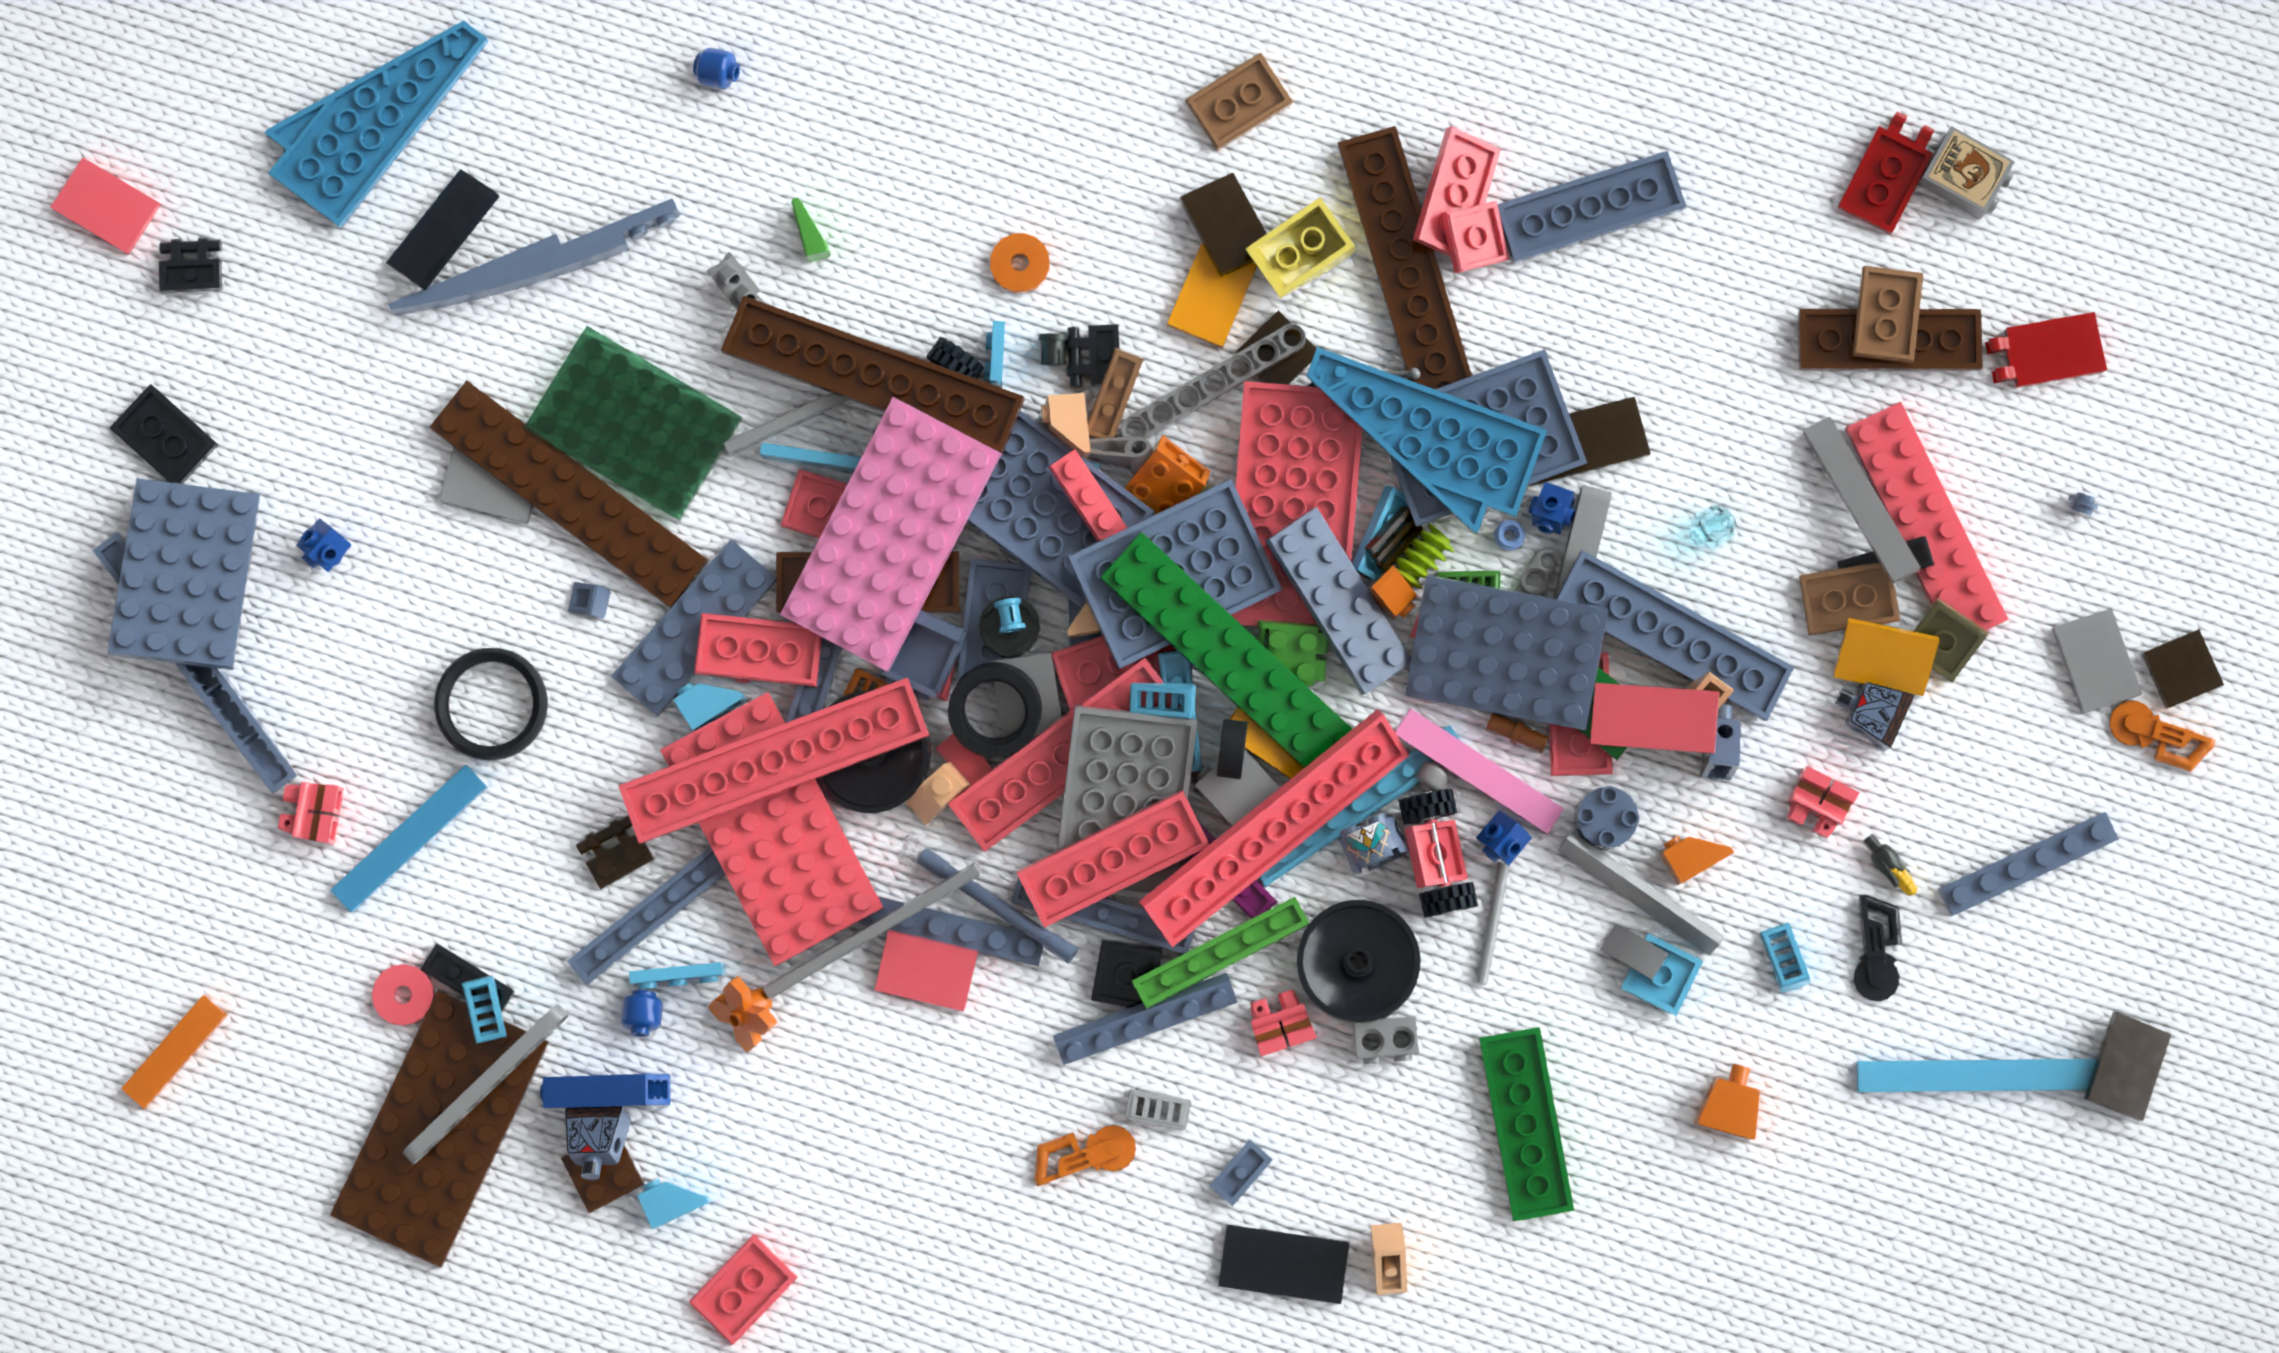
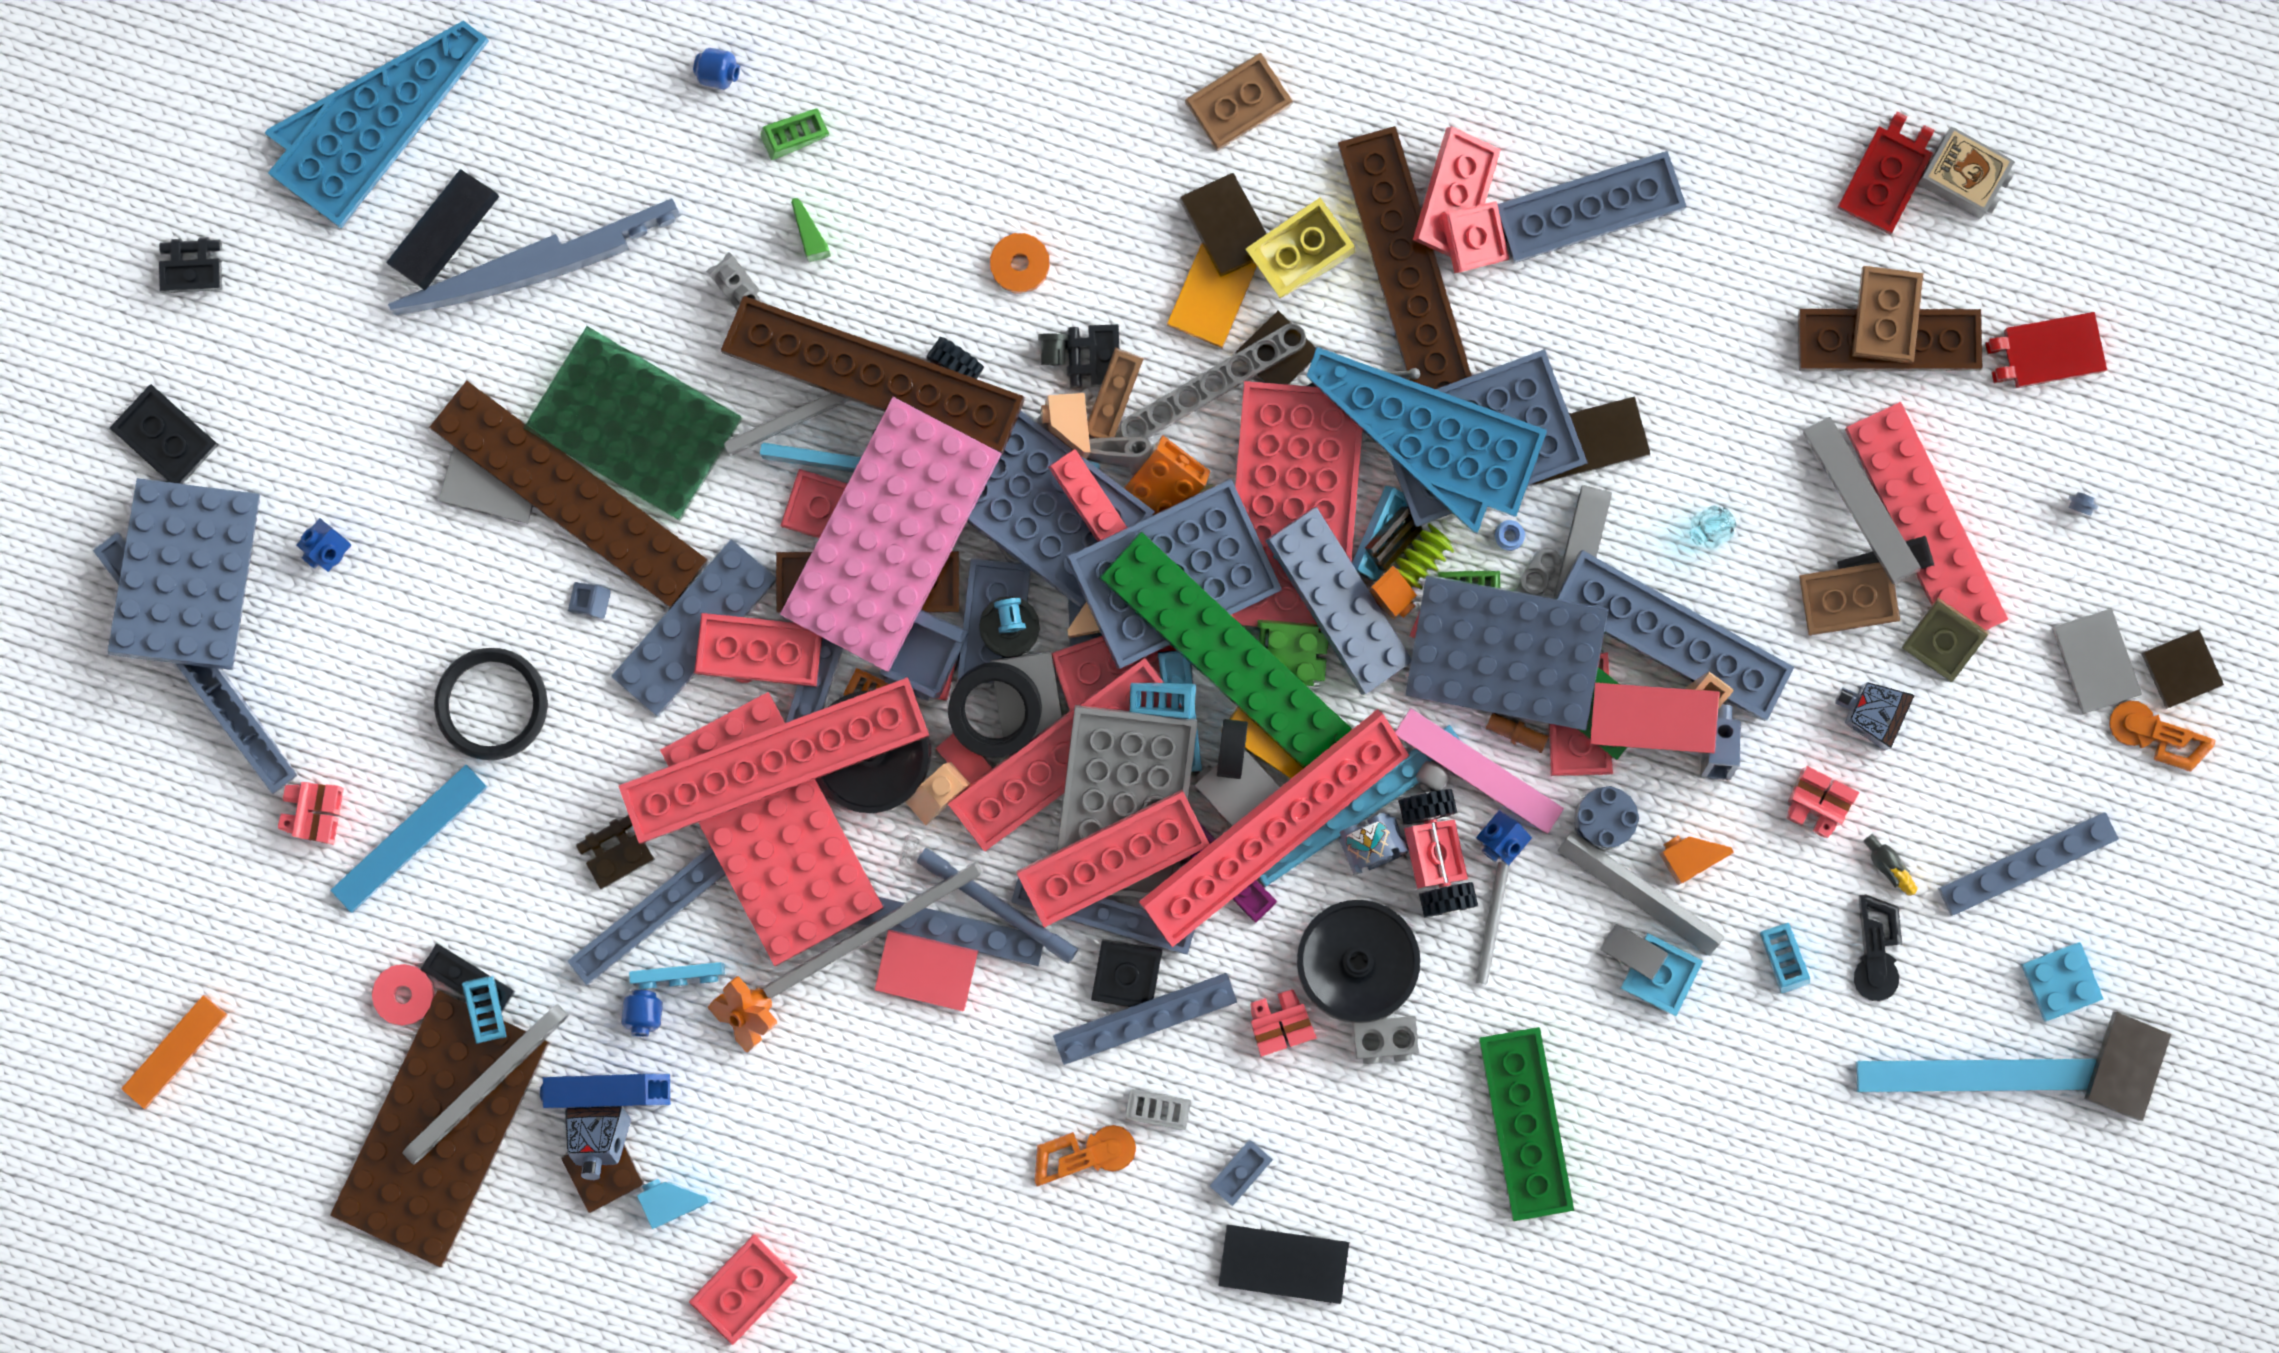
coral tile [50,157,161,255] -> none
medium azure slope [673,683,747,731] -> none
medium azure plate [984,321,1005,388] -> none
bright green plate [1131,897,1309,1010] -> none
light nougat slope [1371,1222,1408,1295] -> none
blue brick [1528,482,1575,535] -> none
orange torso [1694,1064,1760,1140] -> none
light orange tile [1833,618,1939,696] -> none
none -> bright green slope [760,108,829,160]
none -> medium azure plate [2021,942,2104,1022]

